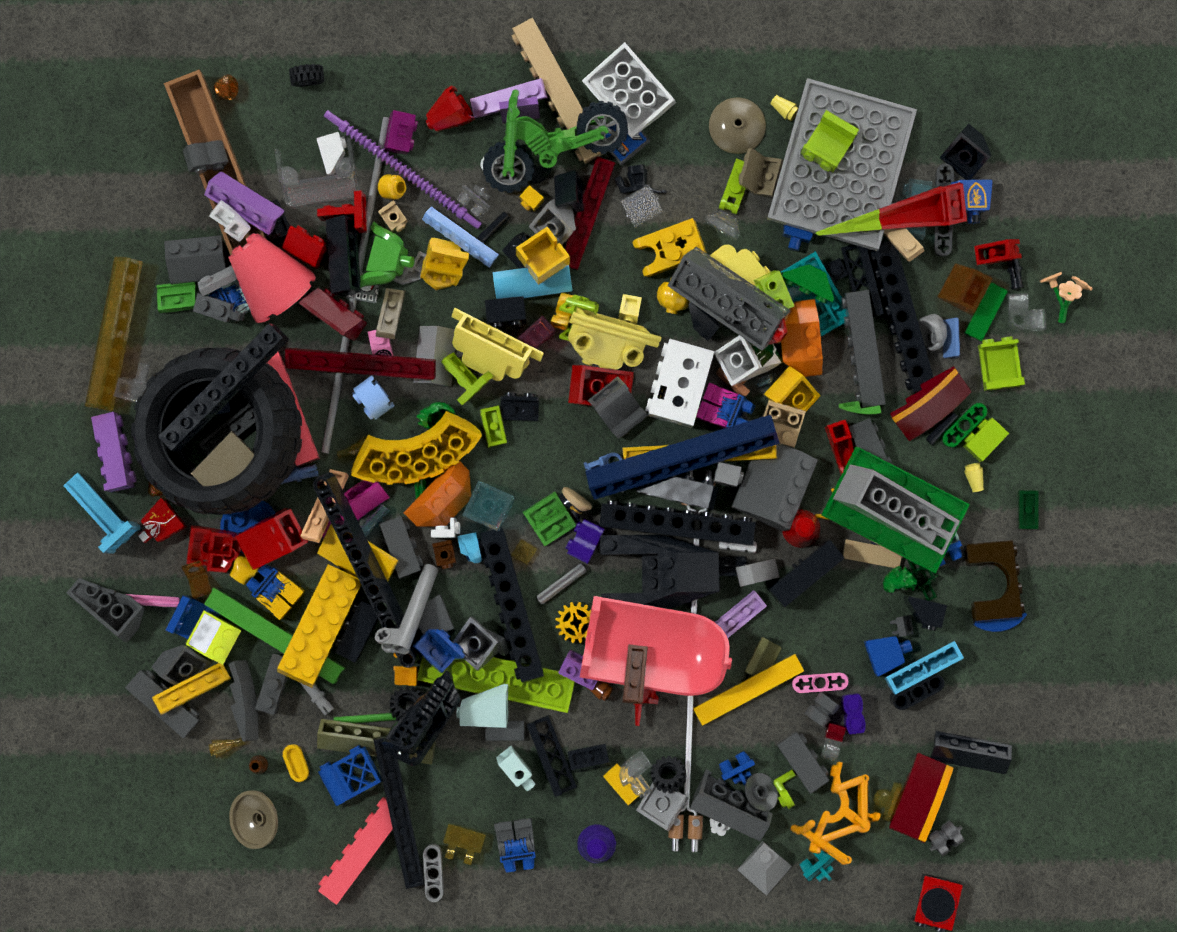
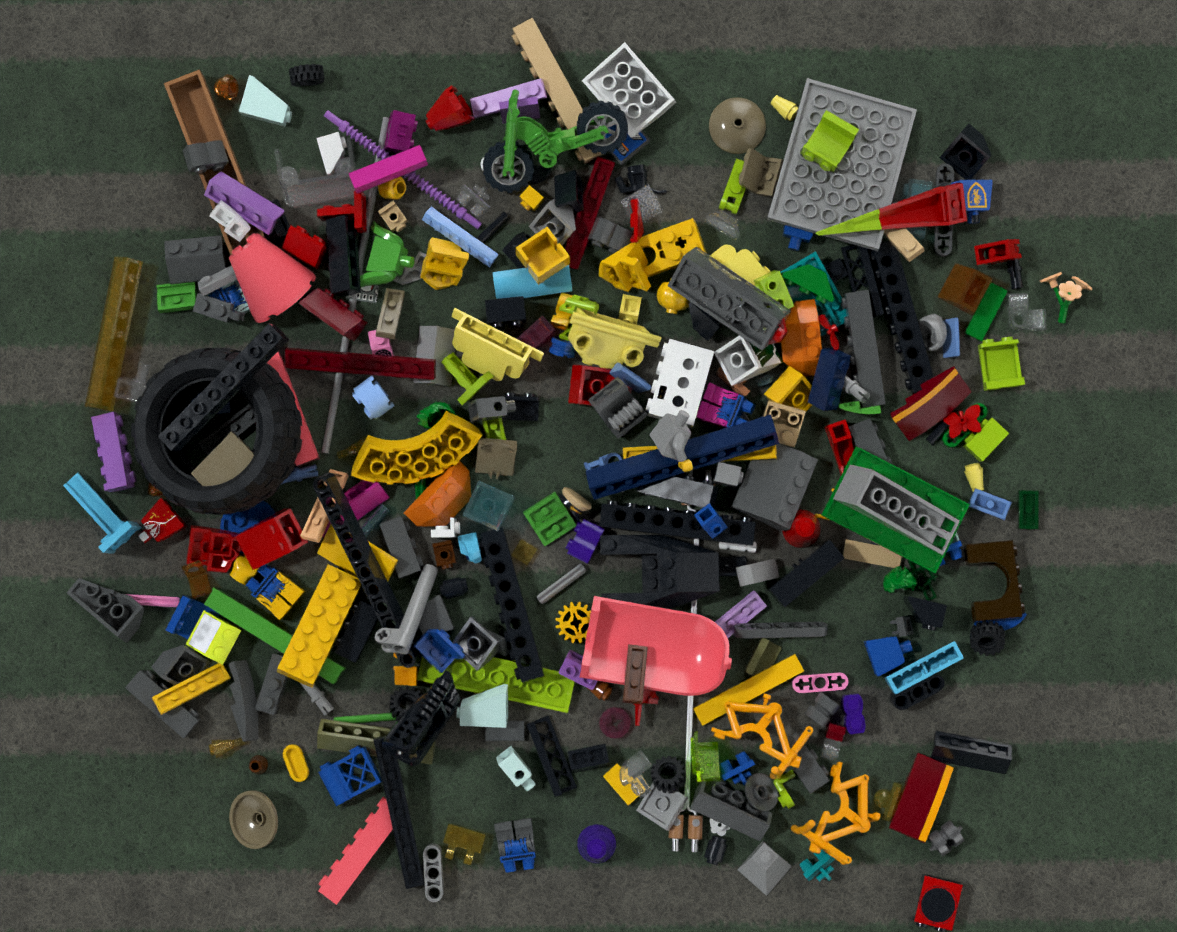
none -> light aqua slope [239,75,292,127]
none -> dark pink brick [349,145,428,194]
none -> black brick [440,577,469,599]
none -> dark grey torso [468,396,516,423]
none -> dark tan piece [475,438,517,479]
none -> blue wheel [549,336,576,358]
none -> dark grey brick [588,217,634,254]
none -> yellow piece [599,242,651,292]
none -> clear pink gear [599,707,630,738]
none -> light grey piece [608,398,644,432]
none -> medium blue slope [610,362,652,393]
none -> red tile [630,198,644,243]
none -> light grey torso [650,410,693,472]
none -> clear neon green bracket [690,731,720,782]
none -> blue brick [694,503,728,539]
none -> black brick [704,835,728,866]
none -> light orange piece [711,694,813,779]
none -> dark grey beam [734,621,828,638]
none -> dark blue brick [808,348,851,411]
none -> red piece [818,314,839,351]
none -> light grey pin [843,375,870,403]
none -> red piece [943,404,981,438]
none -> medium blue slope [968,488,1012,520]
none -> black tyre [970,620,1005,656]

